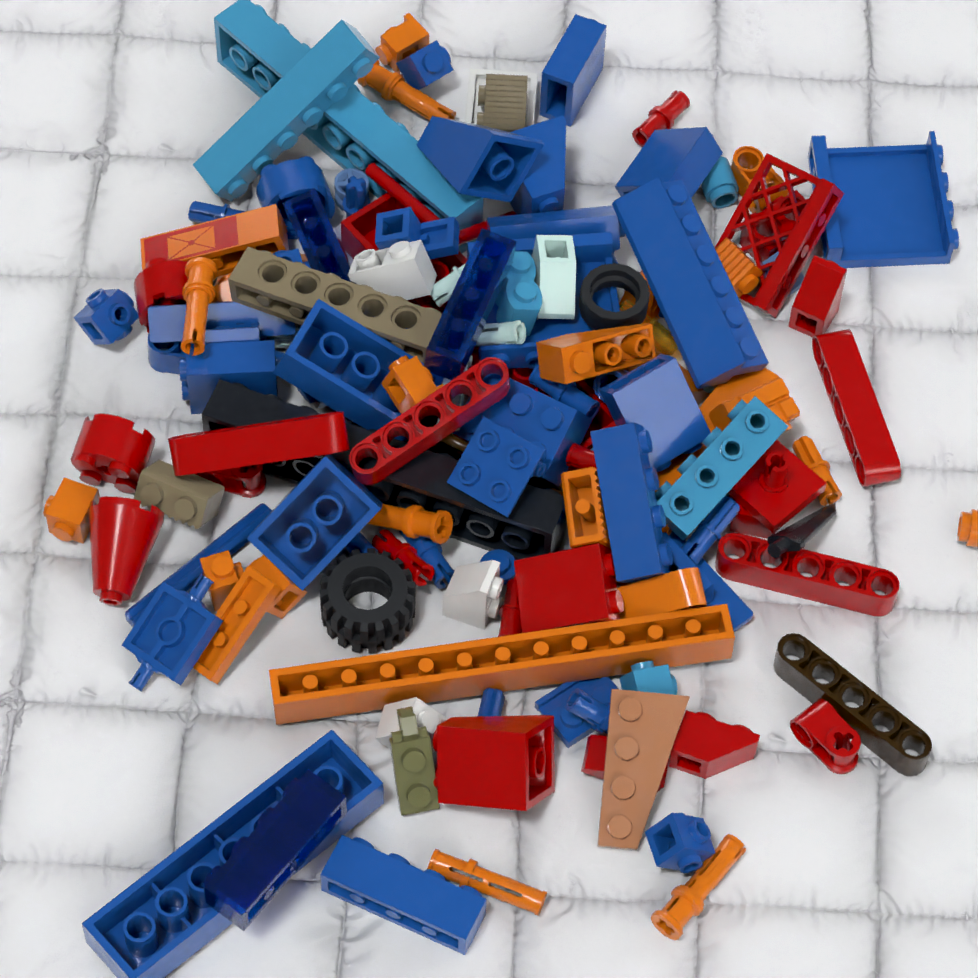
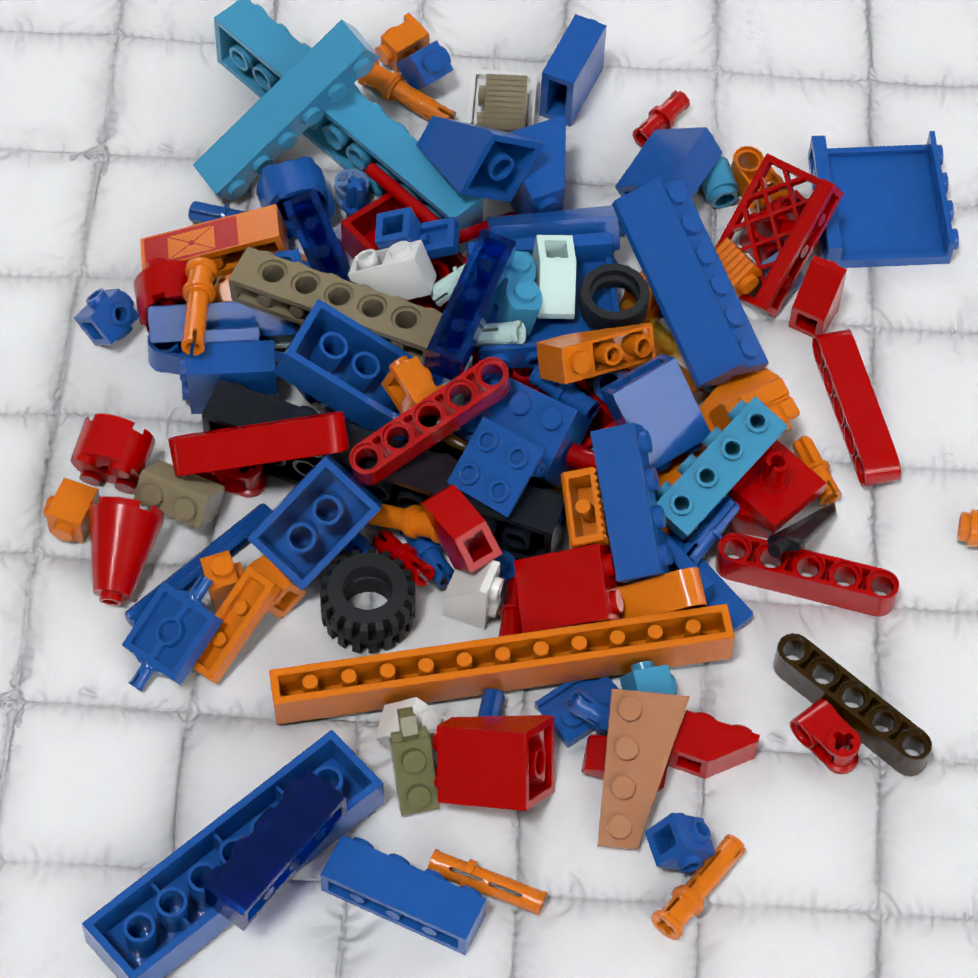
none -> red slope [421,484,503,573]

